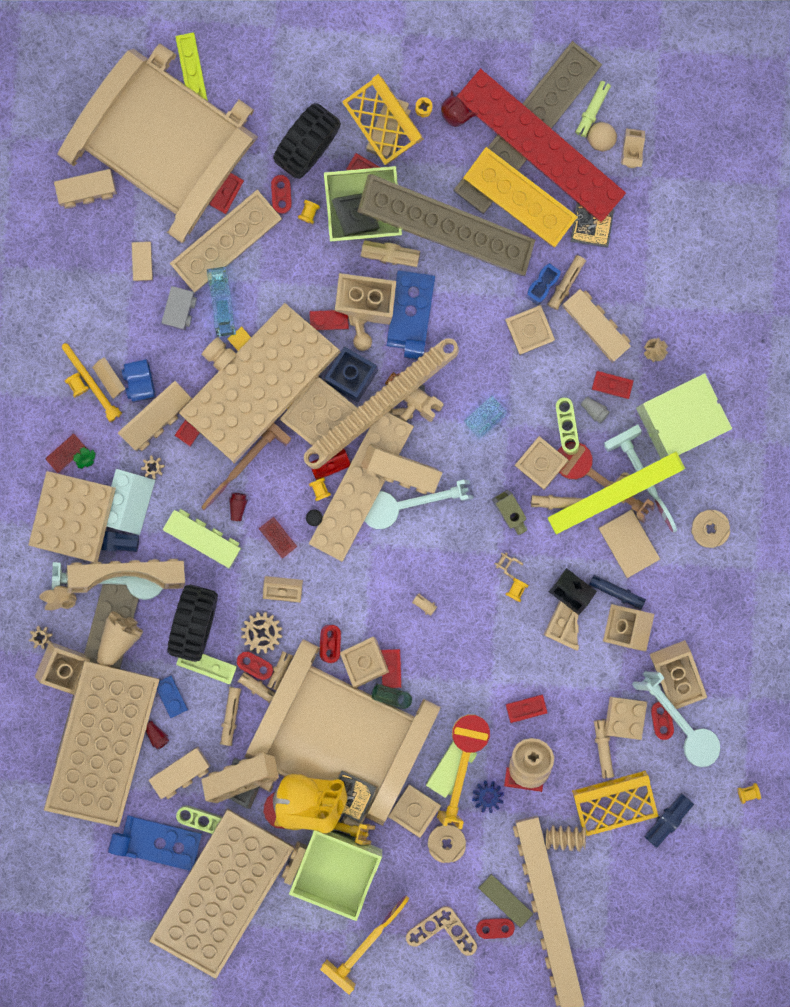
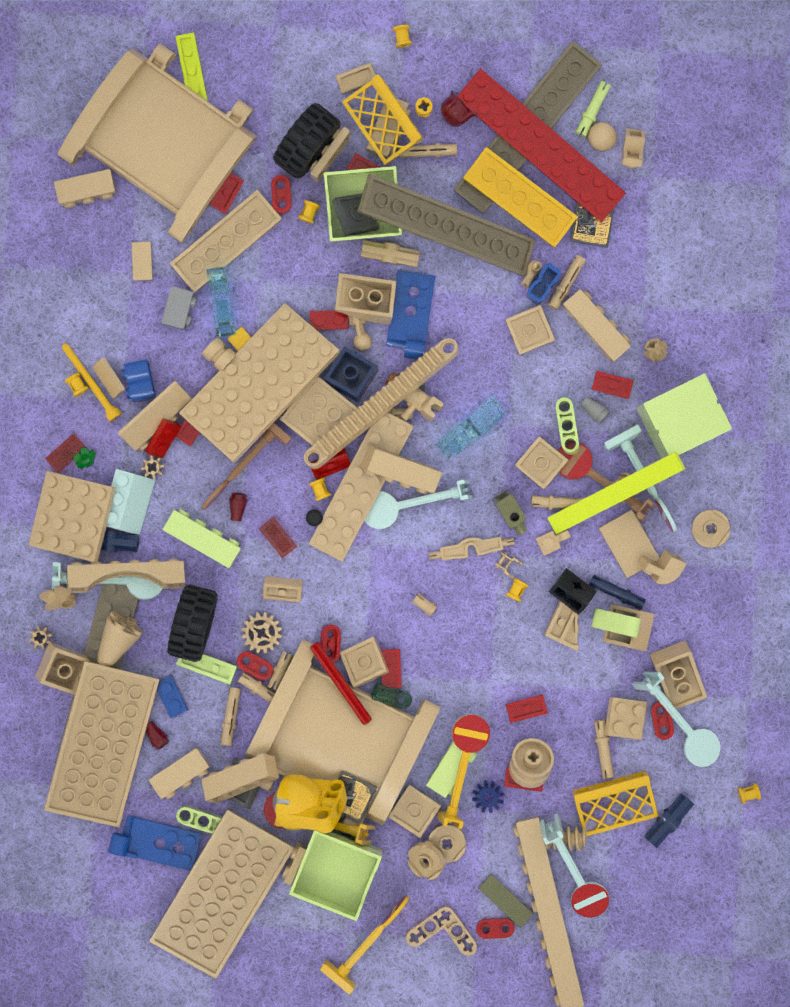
none -> red plate [145,419,181,458]
none -> tan plate [310,127,351,184]
none -> red axle [310,642,372,725]
none -> tan tile [335,62,376,95]
none -> yellow bush [392,25,412,48]
none -> tan pin [399,143,457,158]
none -> tan plate [408,841,446,880]
none -> tan piece [428,537,515,561]
none -> clear light blue hinge [435,418,481,458]
none -> tan arm [521,260,542,288]
none -> tan plate [536,530,571,556]
none -> piece [540,813,609,918]
none -> yellowish green beam [591,608,641,638]
none -> tan brick [638,550,687,584]

